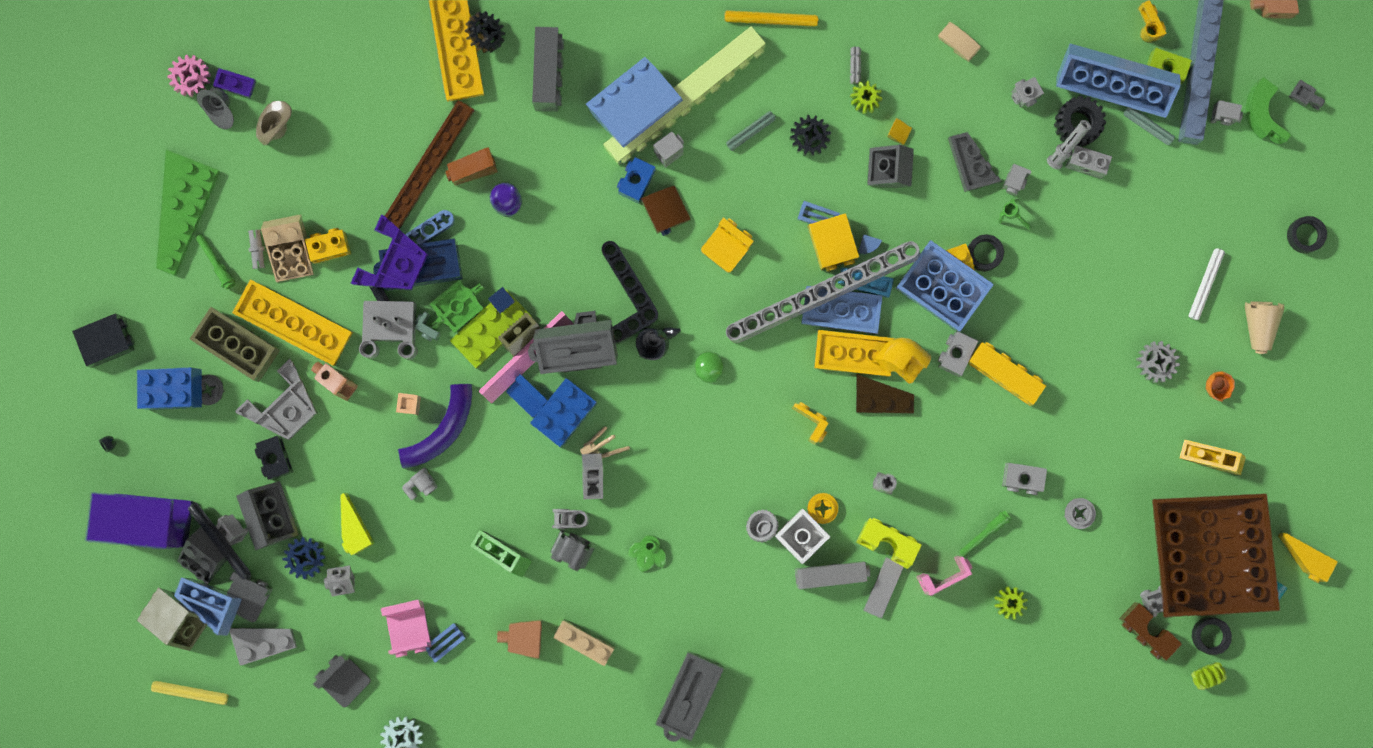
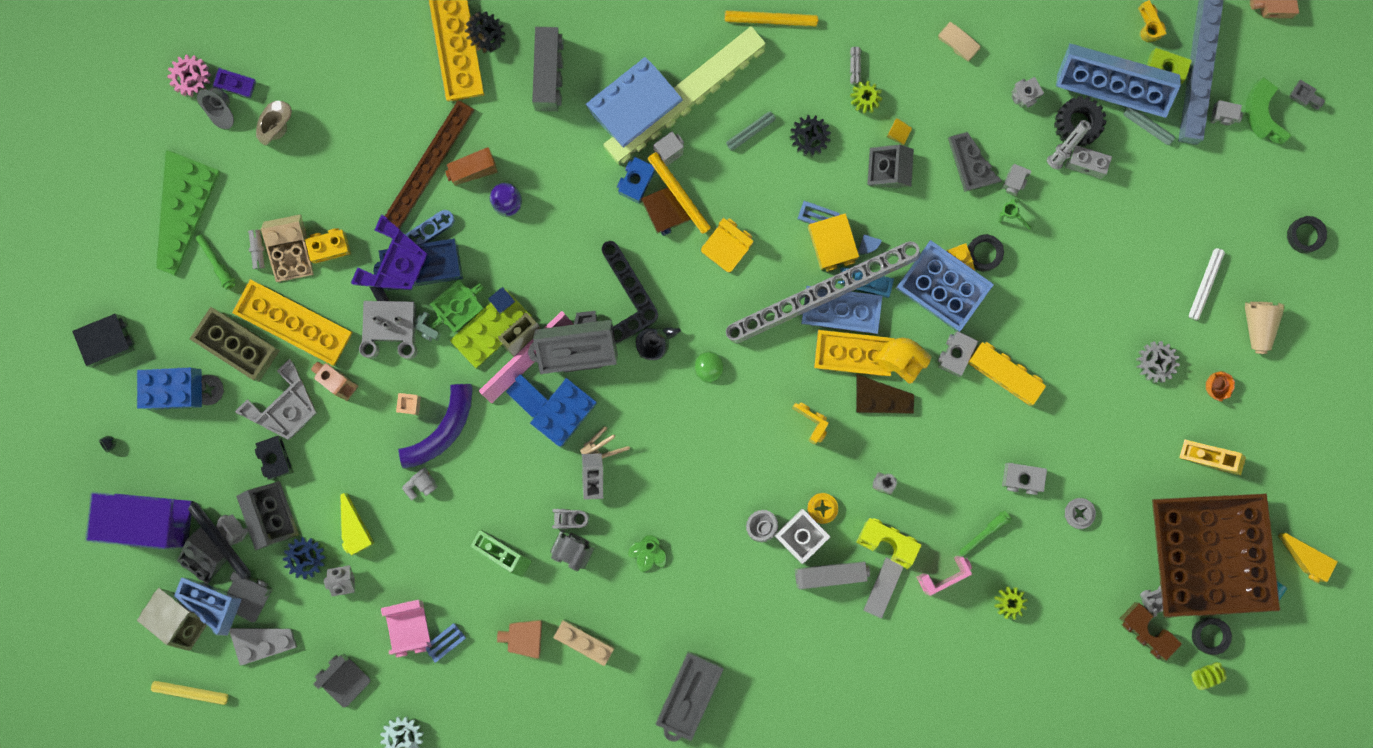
none -> yellow axle [648,152,711,234]

